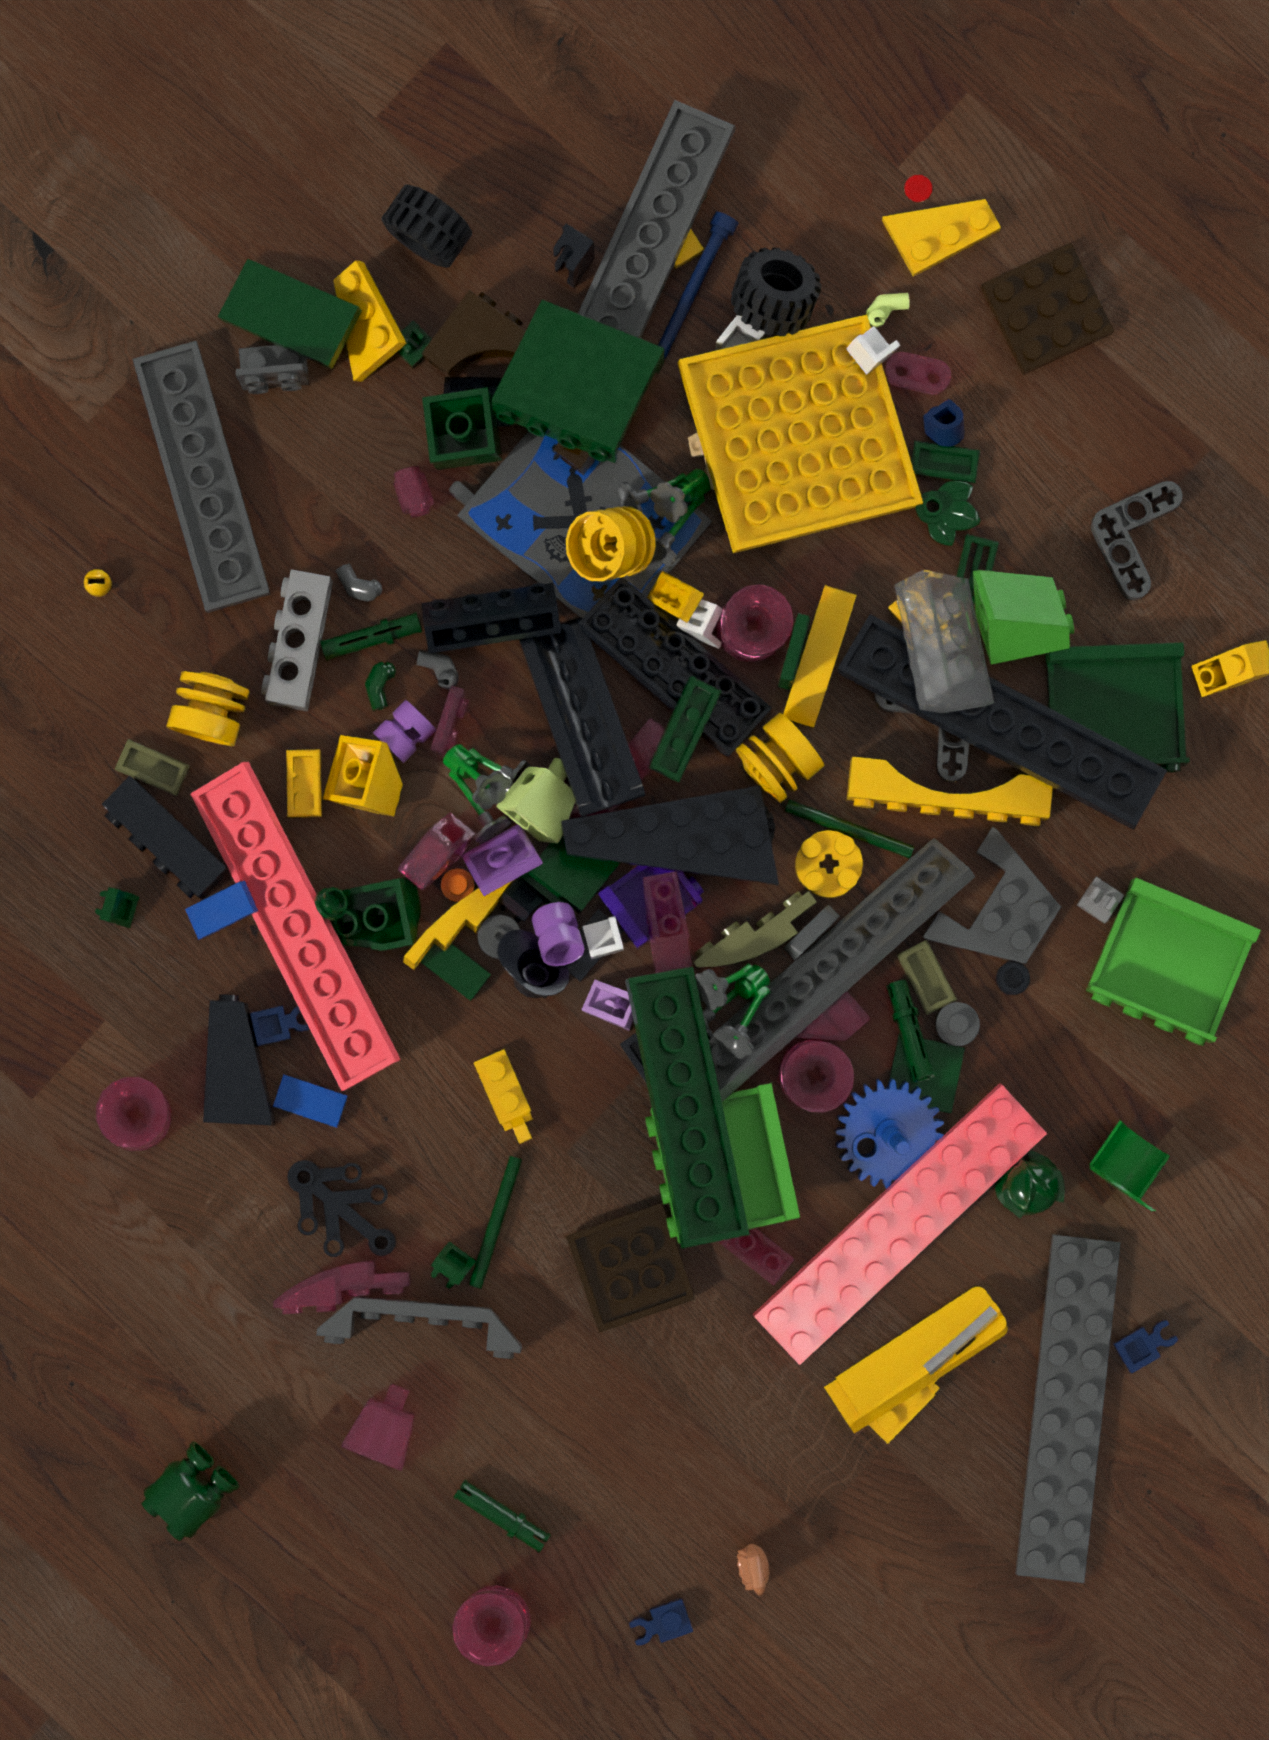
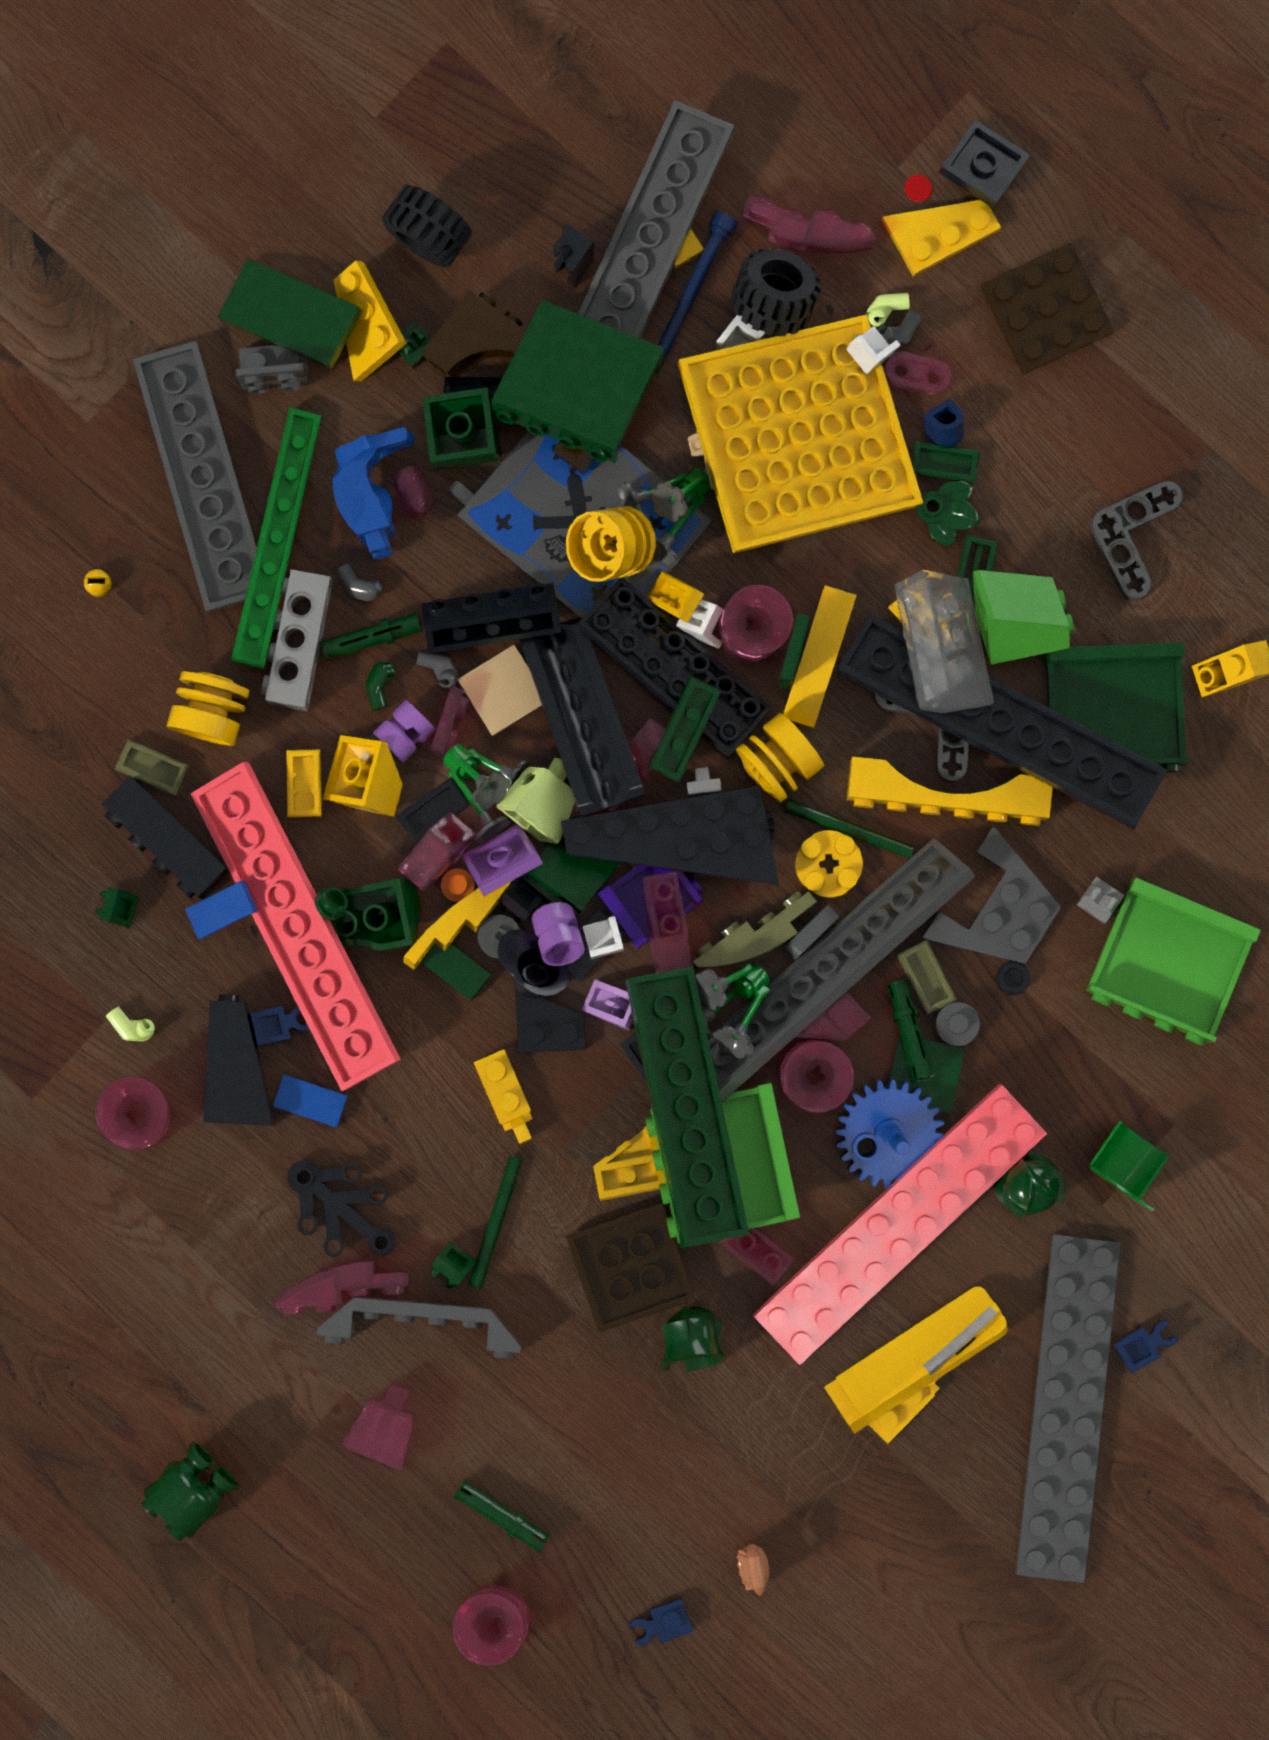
none -> yellowish green arm [106,1006,155,1042]
none -> green tile [230,407,322,670]
none -> blue hips [332,427,415,560]
none -> black tile [396,778,470,844]
none -> tan tile [457,645,542,737]
none -> black wing [515,988,586,1053]
none -> yellow wing [593,1126,665,1201]
none -> dark green helmet [660,1306,726,1372]
none -> light grey tile [687,767,722,798]
none -> clear pink slope [743,195,877,254]
none -> dark grey arm [877,311,922,346]
none -> black plate [939,120,1030,209]

